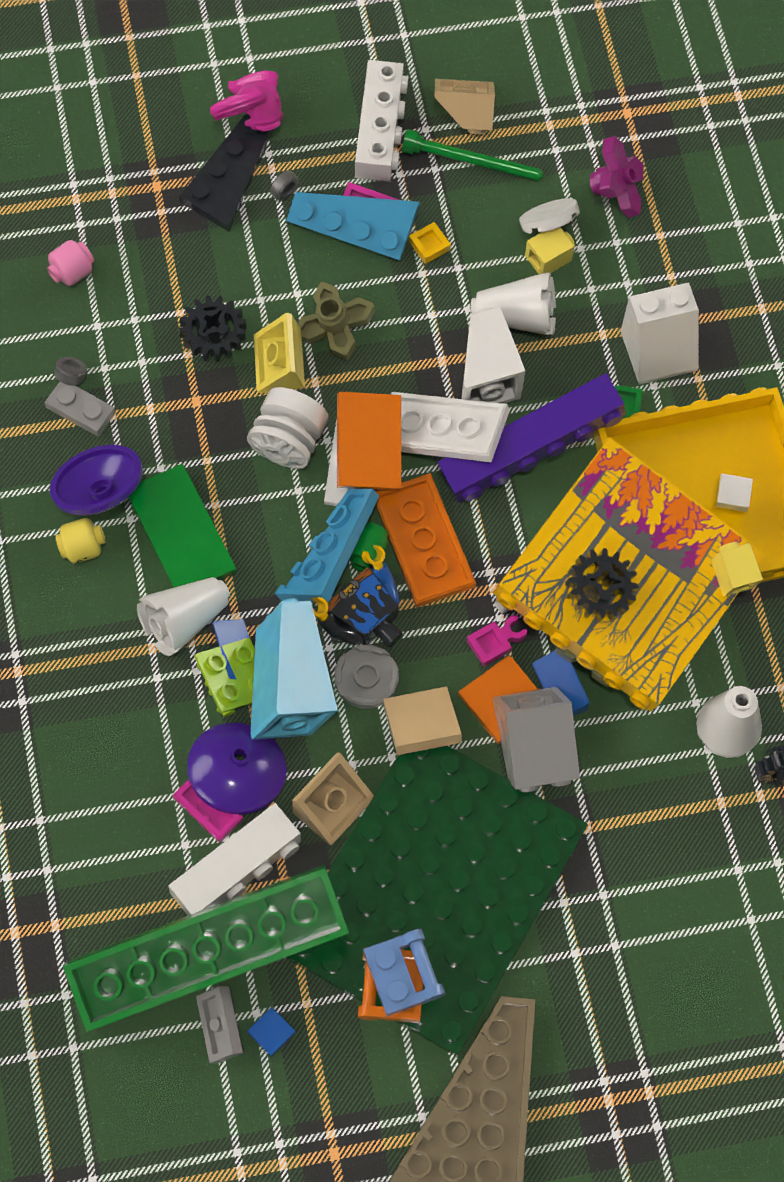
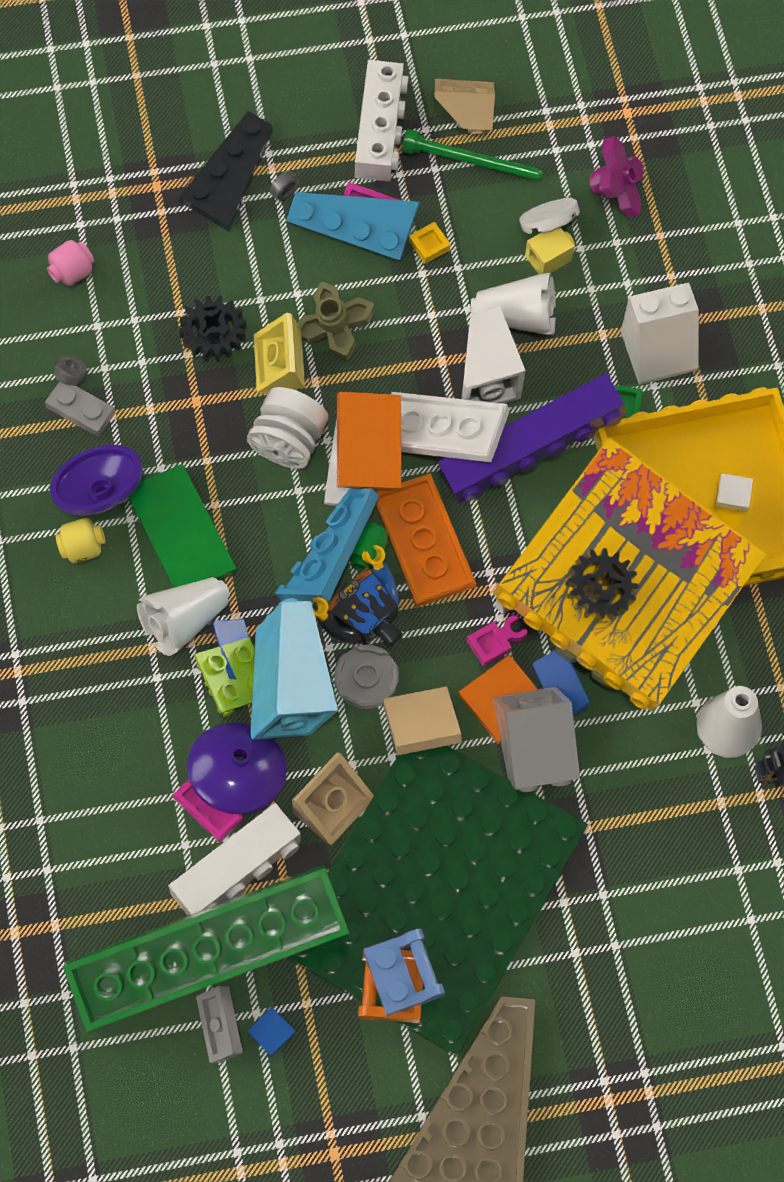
dark pink hair [210,71,283,131] -> none
light yellow brick [711,542,763,597] -> none

